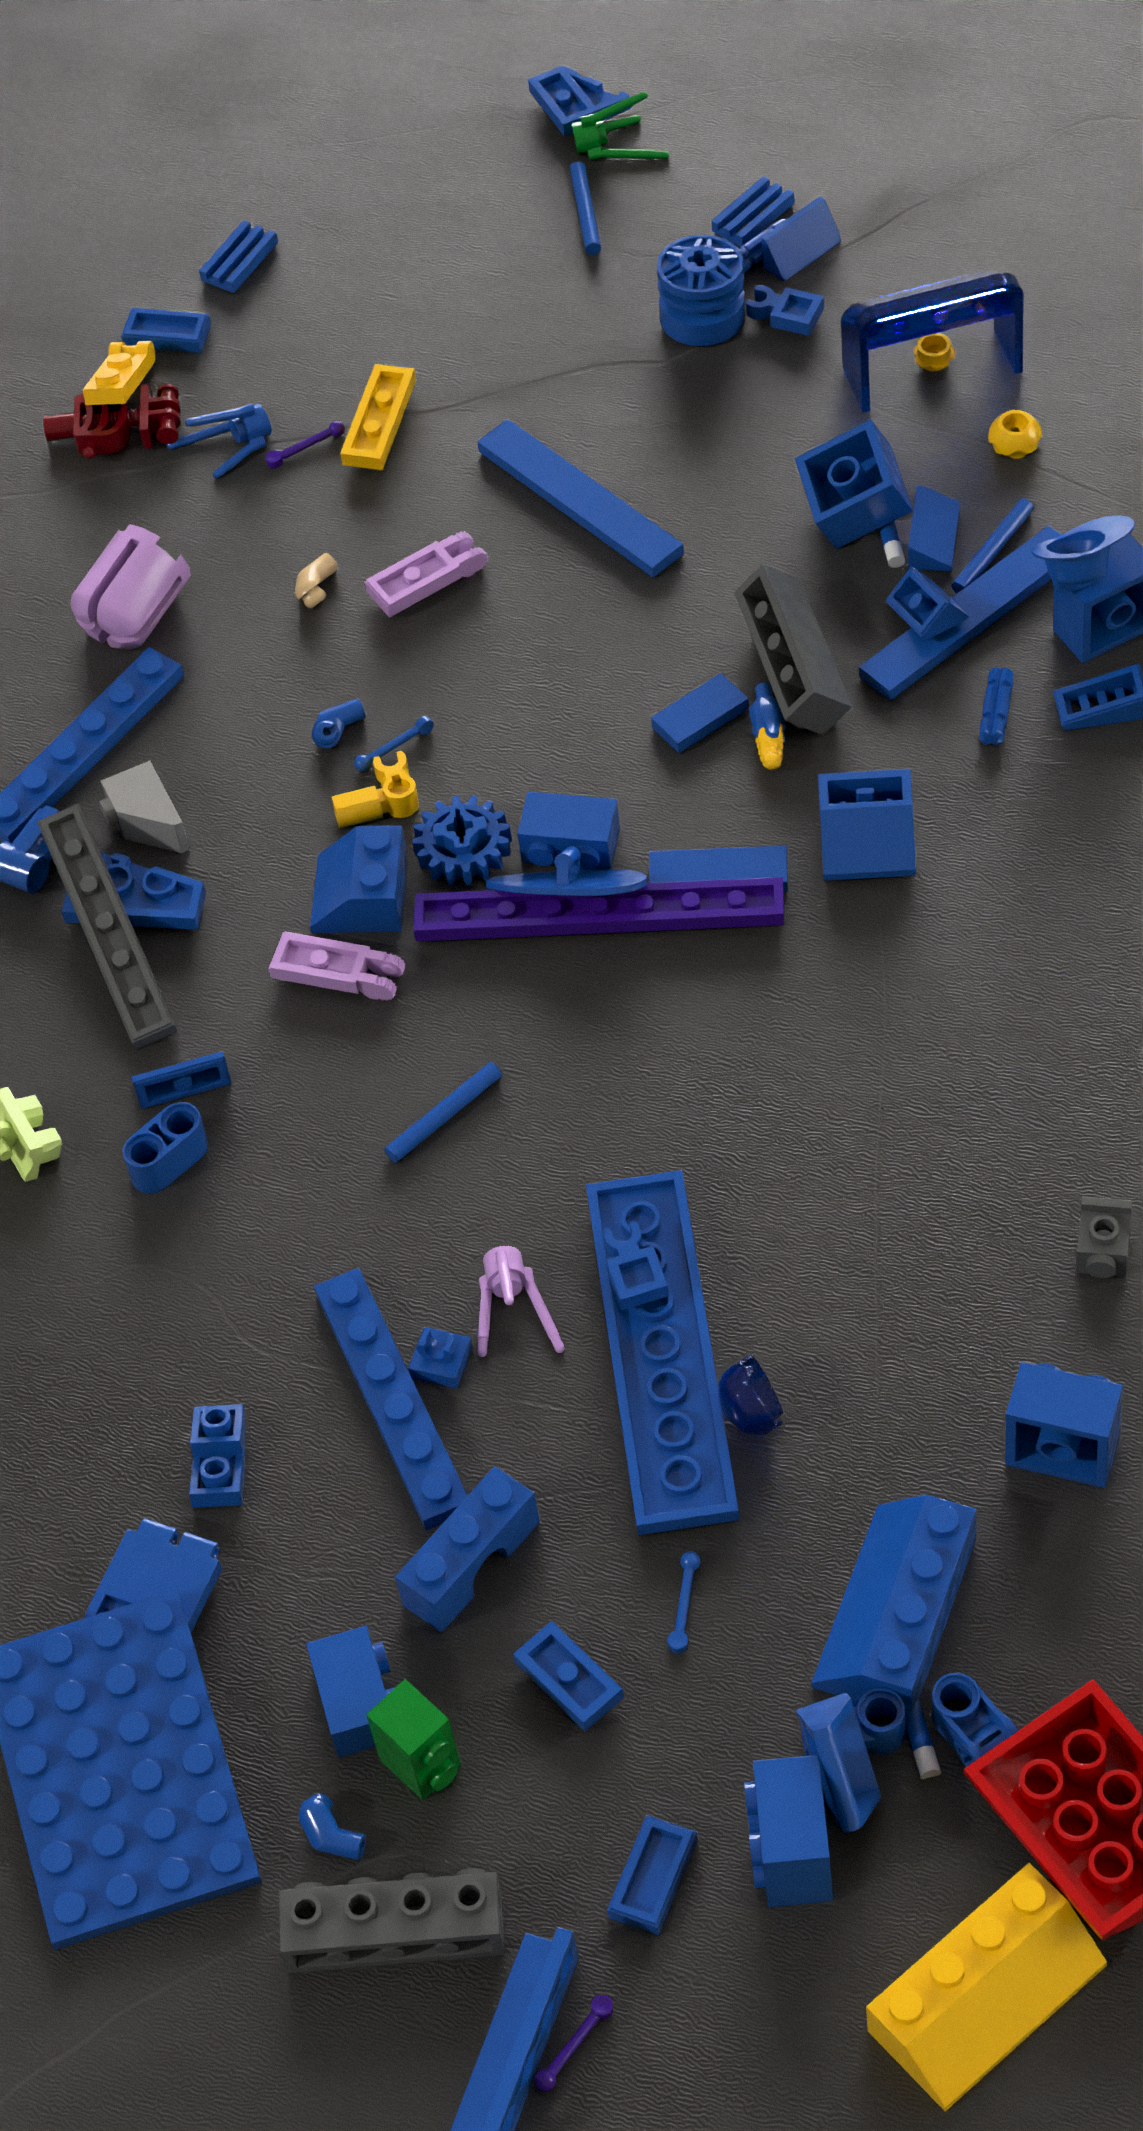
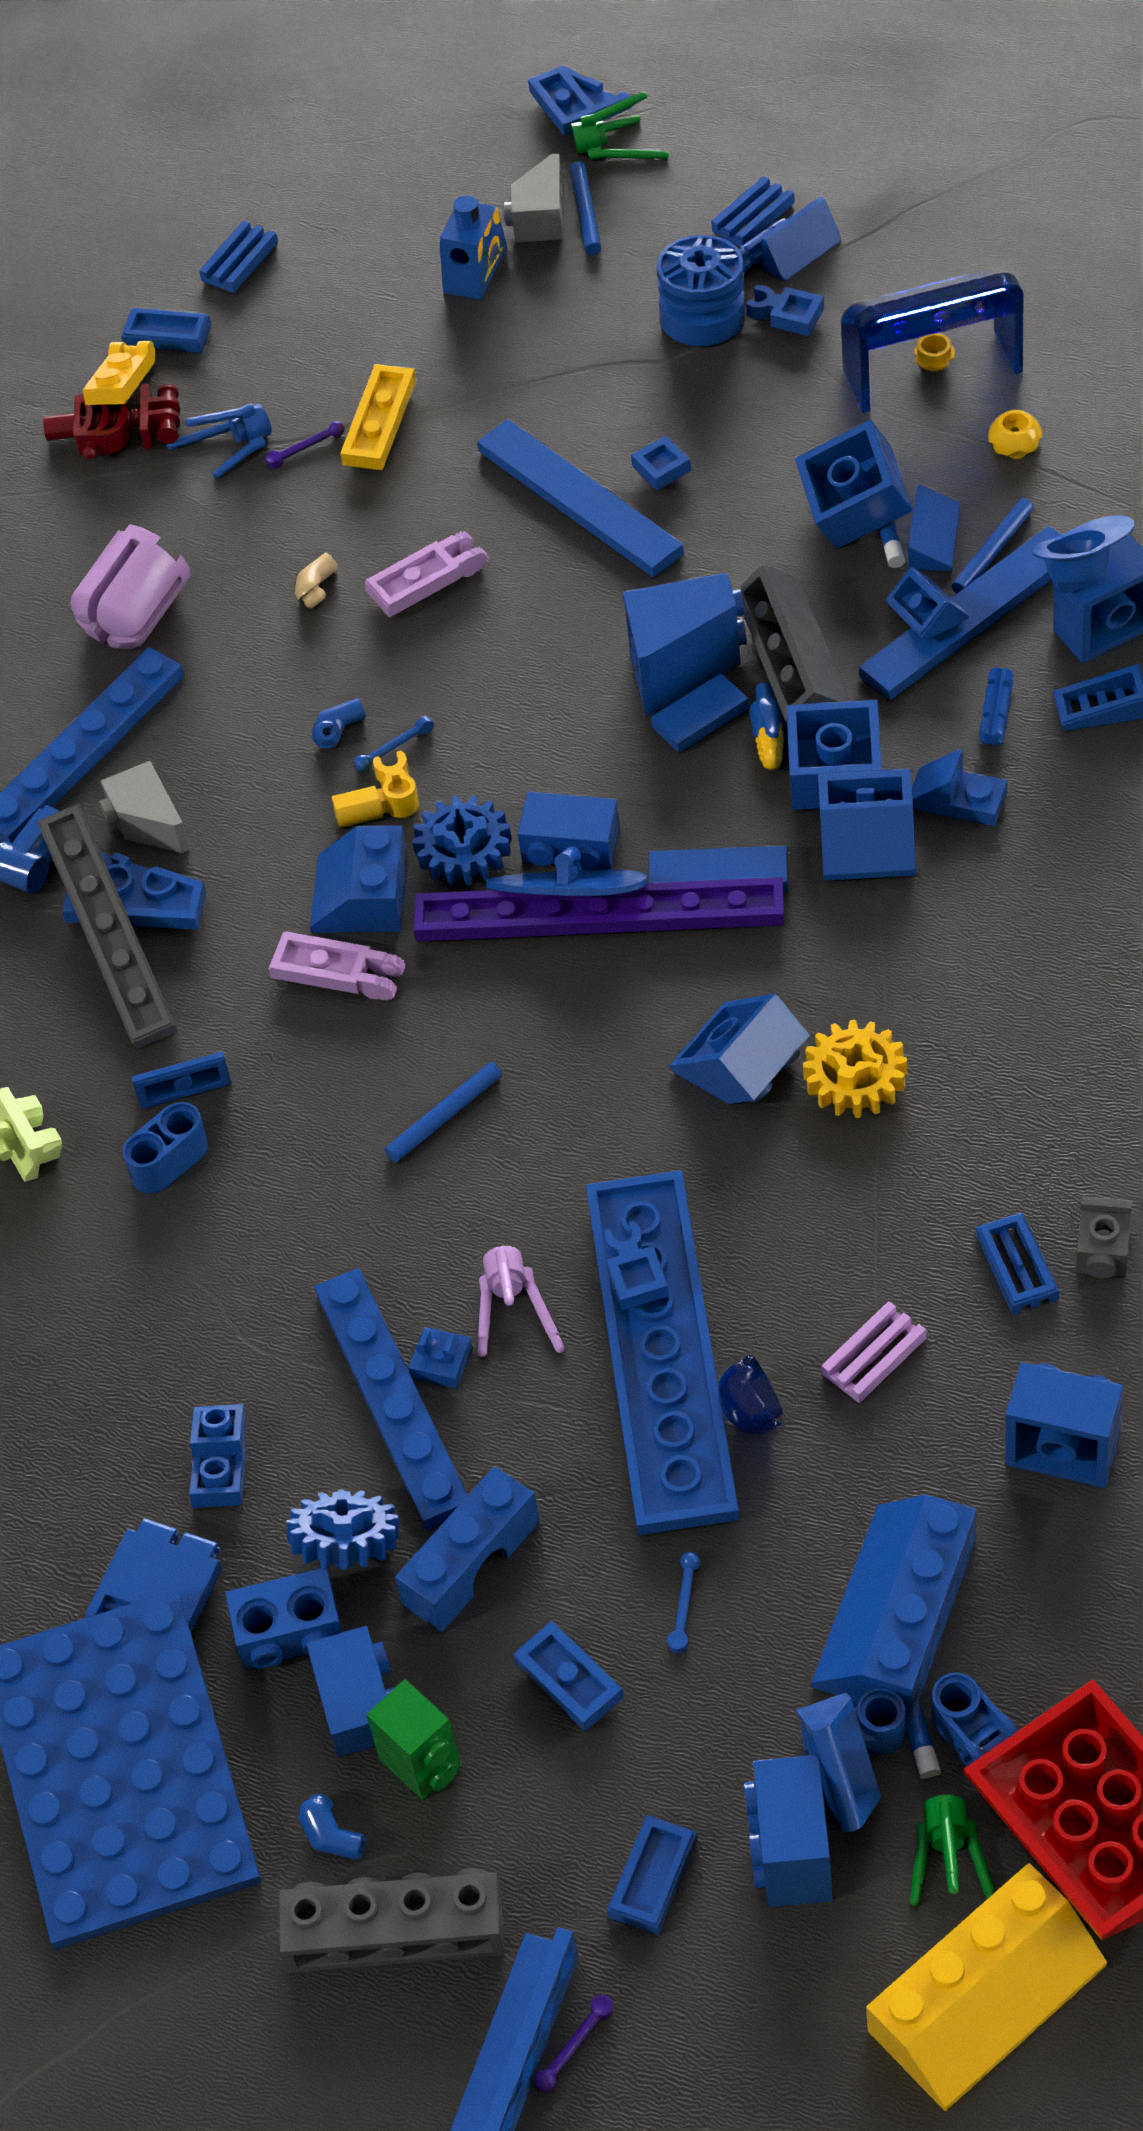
none -> blue brick [225,1568,343,1670]
none -> blue gear [287,1489,399,1570]
none -> blue torso [440,195,507,300]
none -> light grey slope [504,154,563,243]
none -> blue slope [623,572,747,716]
none -> blue plate [631,435,691,491]
none -> blue slope [669,993,810,1104]
none -> blue brick [787,700,882,810]
none -> yellow gear [803,1020,908,1118]
none -> lavender tile [821,1301,926,1404]
none -> green plant [910,1795,996,1906]
none -> blue slope [912,749,1007,826]
none -> blue tile [976,1212,1059,1315]

